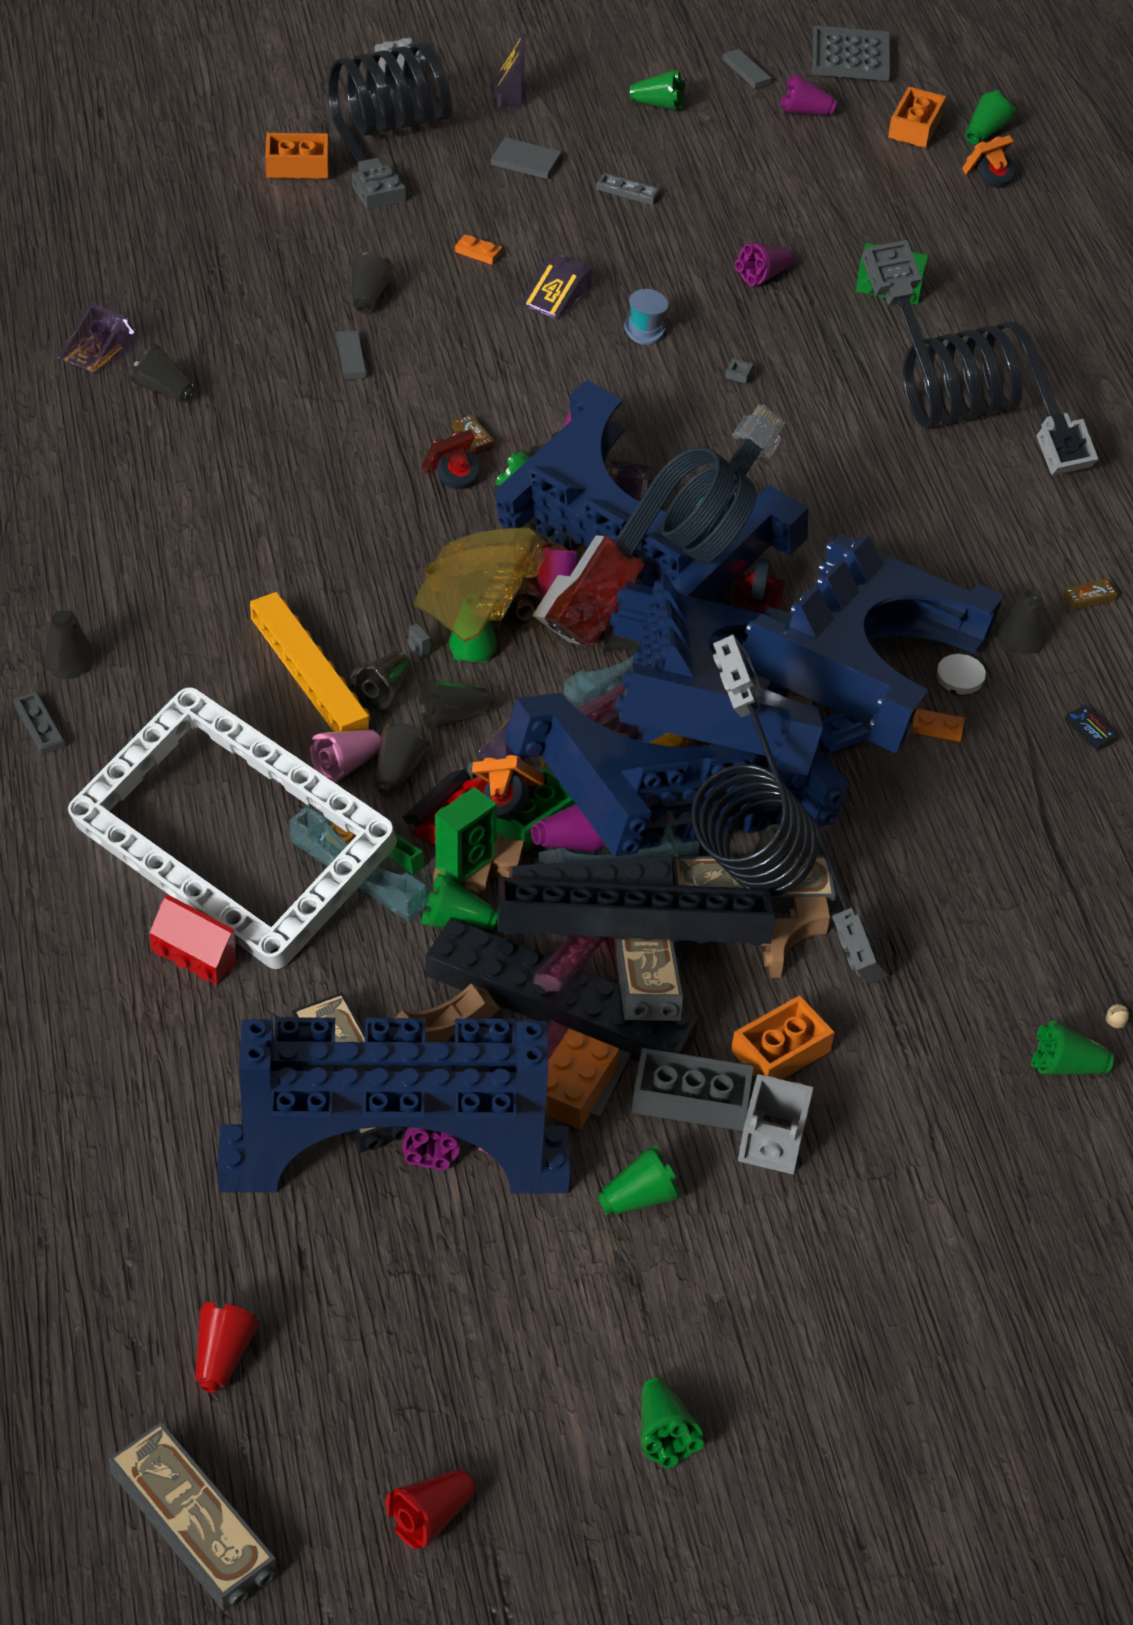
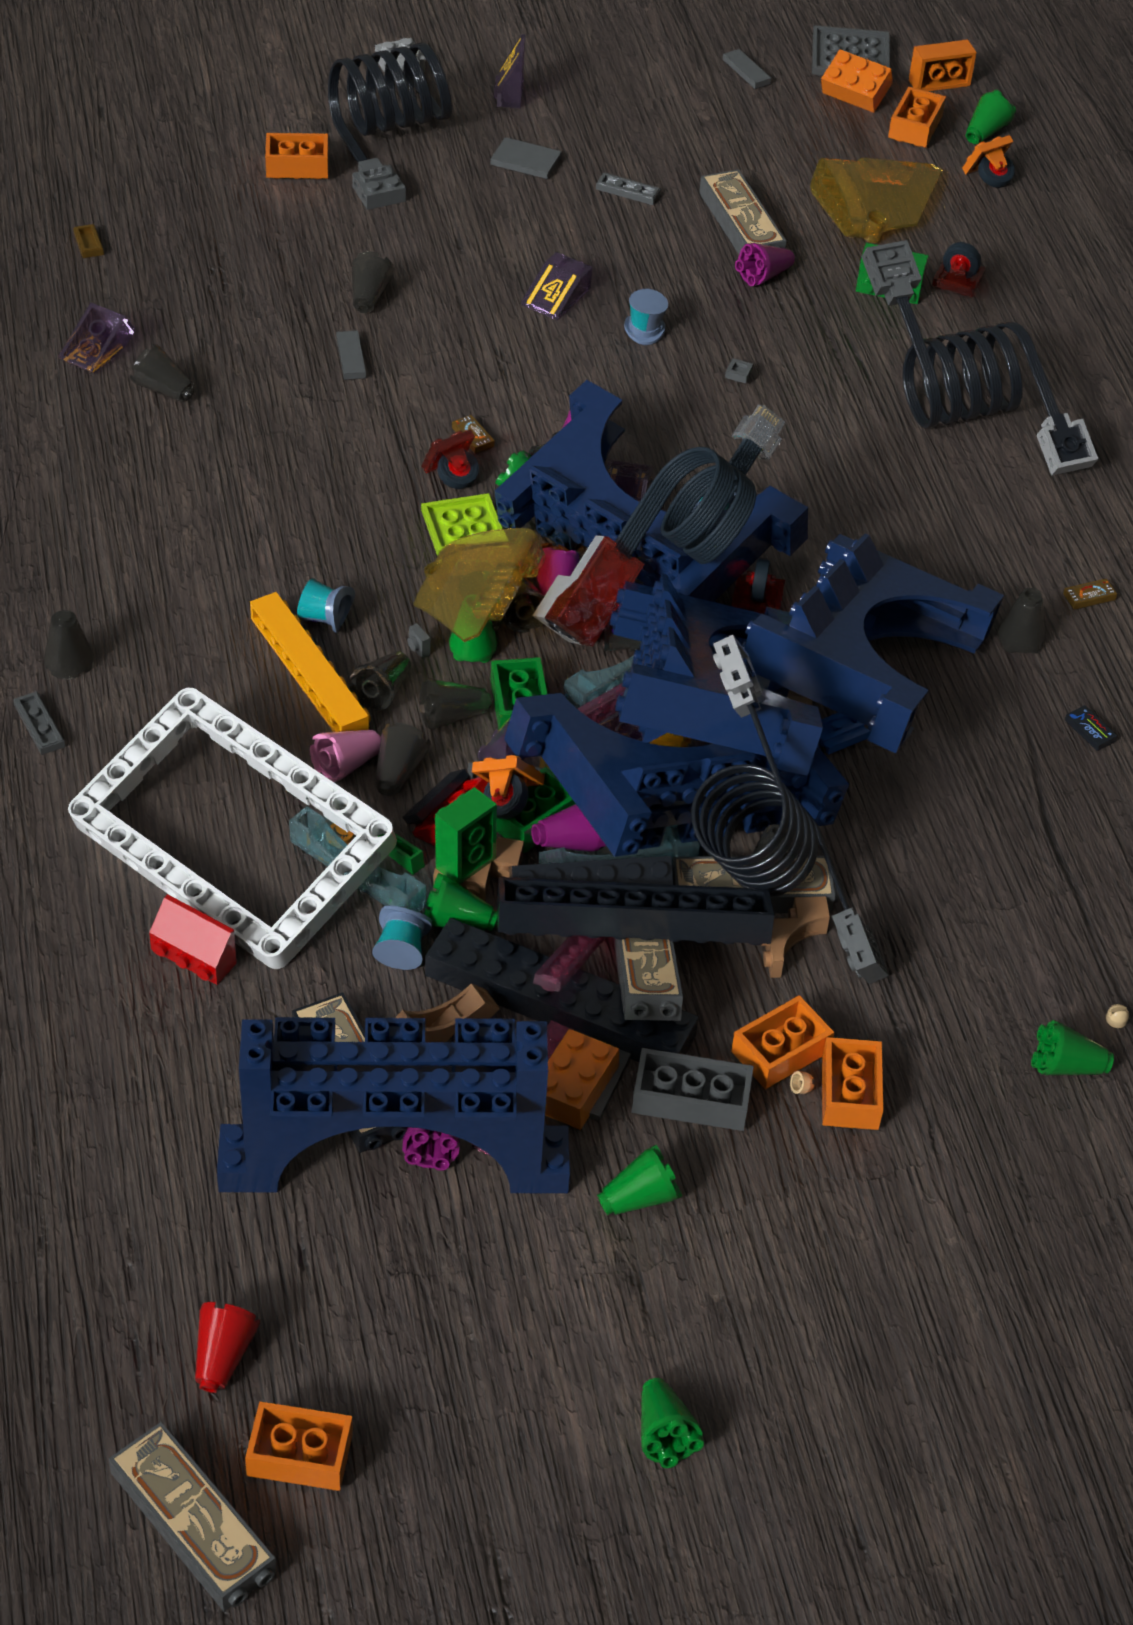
red cone [385,1469,475,1549] -> none
orange plate [455,234,502,265] -> none
green cone [630,70,686,111] -> none
light grey container [738,1074,813,1175] -> none
magenta cone [779,73,837,116] -> none
orange plate [912,709,965,742] -> none
white tile [936,654,986,695] -> none
none -> pearl gold tile [73,224,104,258]
none -> orange brick [245,1401,353,1491]
none -> hat [297,578,355,633]
none -> sand blue hat [372,905,432,970]
none -> lime plate [421,493,507,557]
none -> green brick [490,657,547,735]
none -> brick [699,169,786,254]
none -> tan hinge [790,1071,814,1094]
none -> clear yellow panel [810,158,943,243]
none -> orange brick [821,49,892,113]
none -> orange brick [822,1037,883,1130]
none -> orange brick [908,39,977,91]
none -> plate [932,242,986,297]

